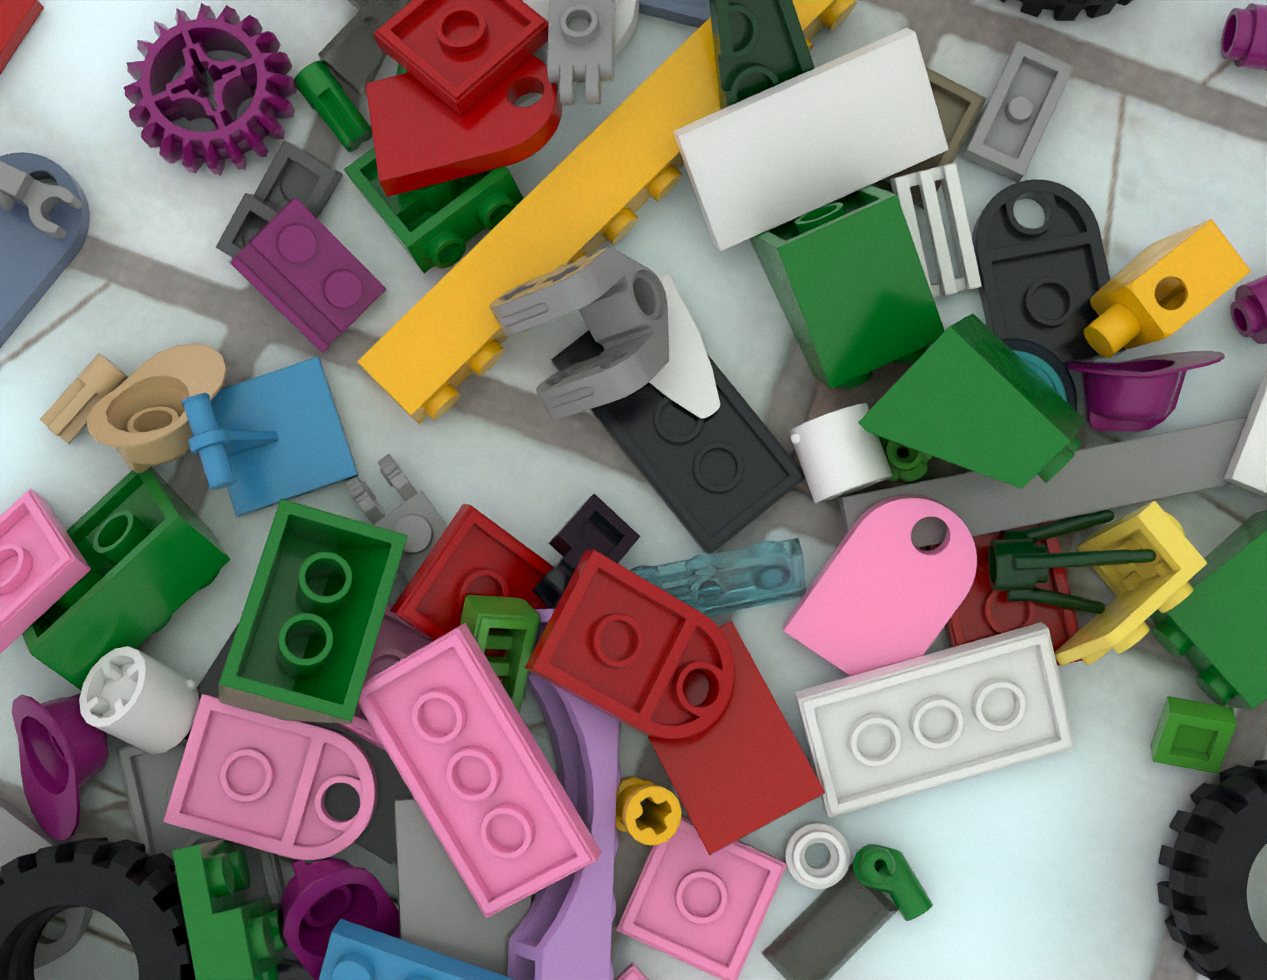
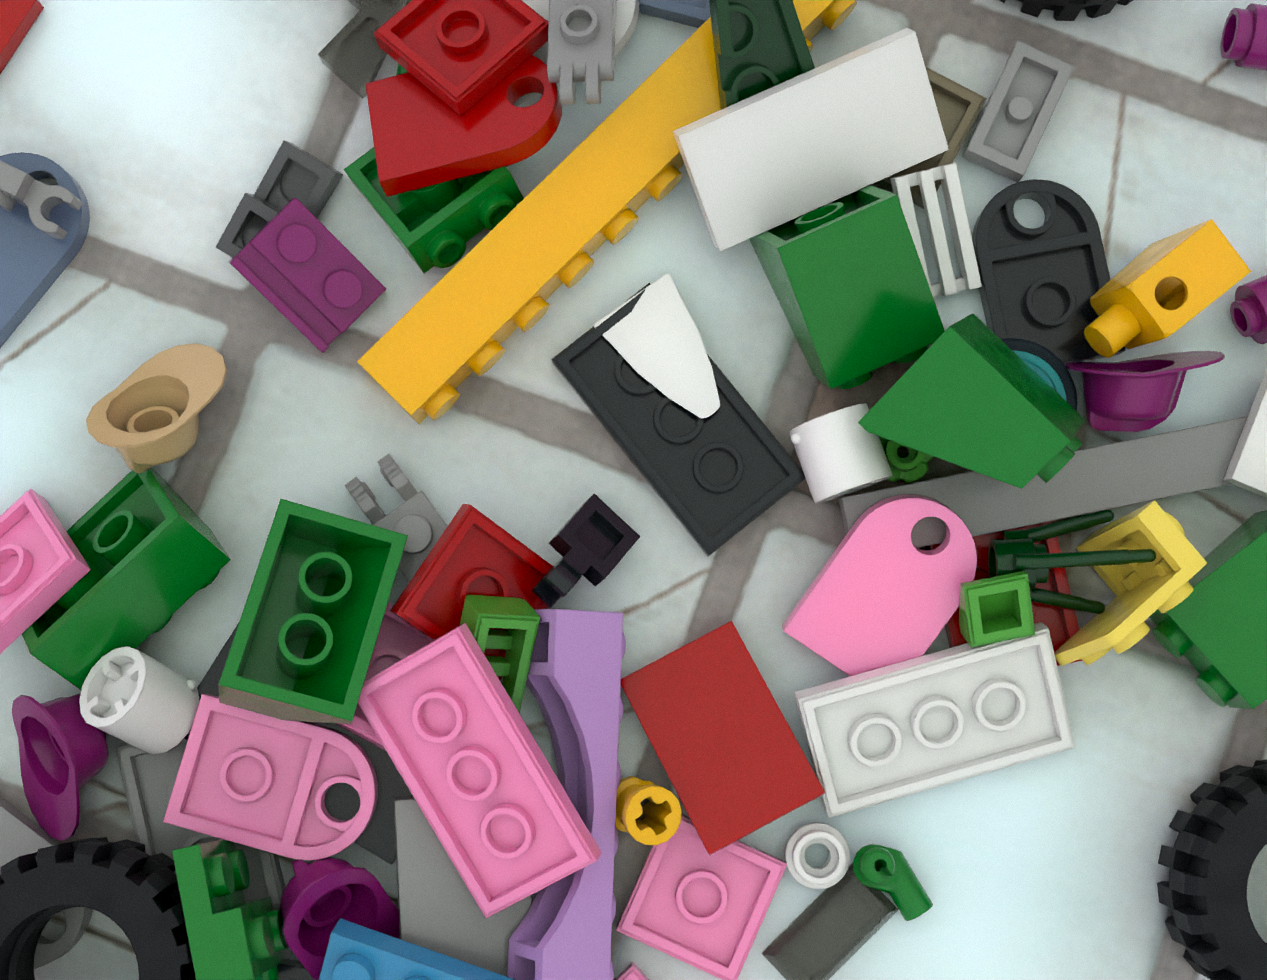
tan piece [40,353,128,444] -> none
magenta gear [123,3,297,176] -> none
dark azure plate [181,356,359,517] -> none
green piece [294,61,373,152] -> none
light grey piece [489,246,669,420] -> none
red tile [525,549,735,739] -> none
clear light blue tile [630,538,806,616] -> none
bright green plate [1150,696,1236,774] -> none
none -> bright green slope [959,571,1035,647]

